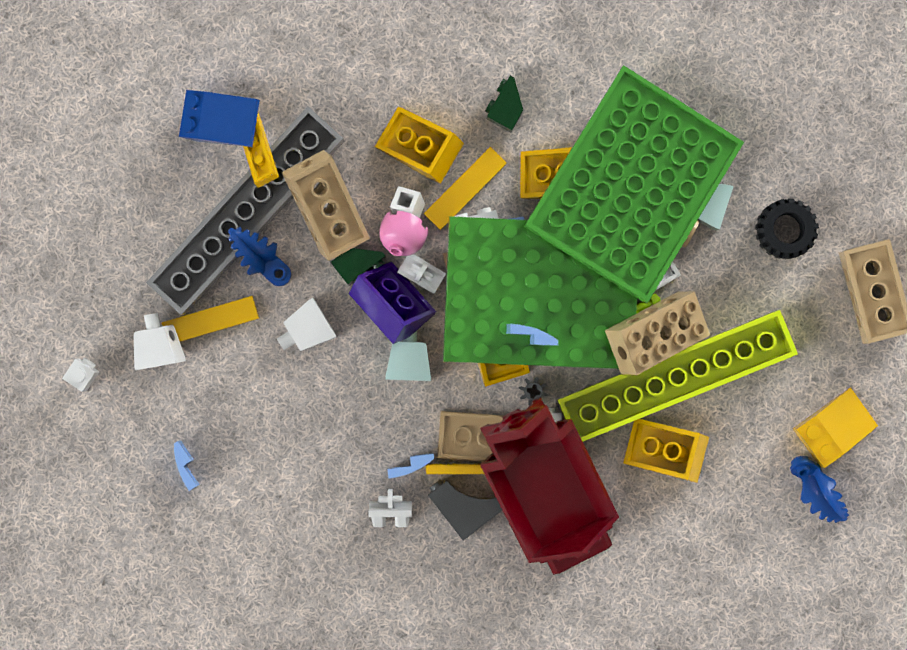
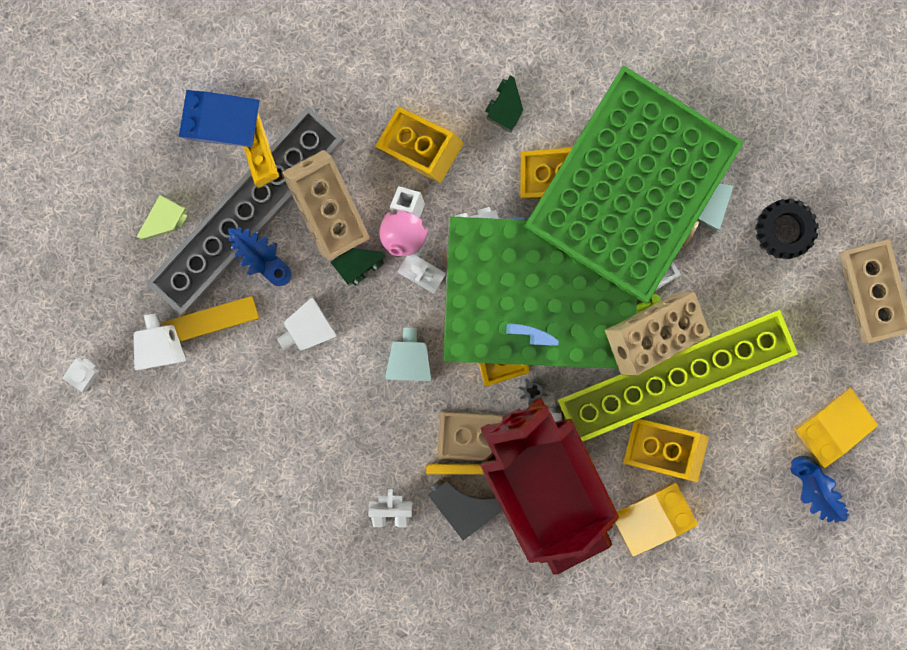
light blue slope [174,440,200,491] -> none
dark purple slope [349,261,437,344] -> none
light blue slope [387,453,434,479] -> none
yellow tile [424,146,507,231] -> none
none -> yellowish green slope [137,195,188,240]
none -> yellow slope [615,481,698,557]

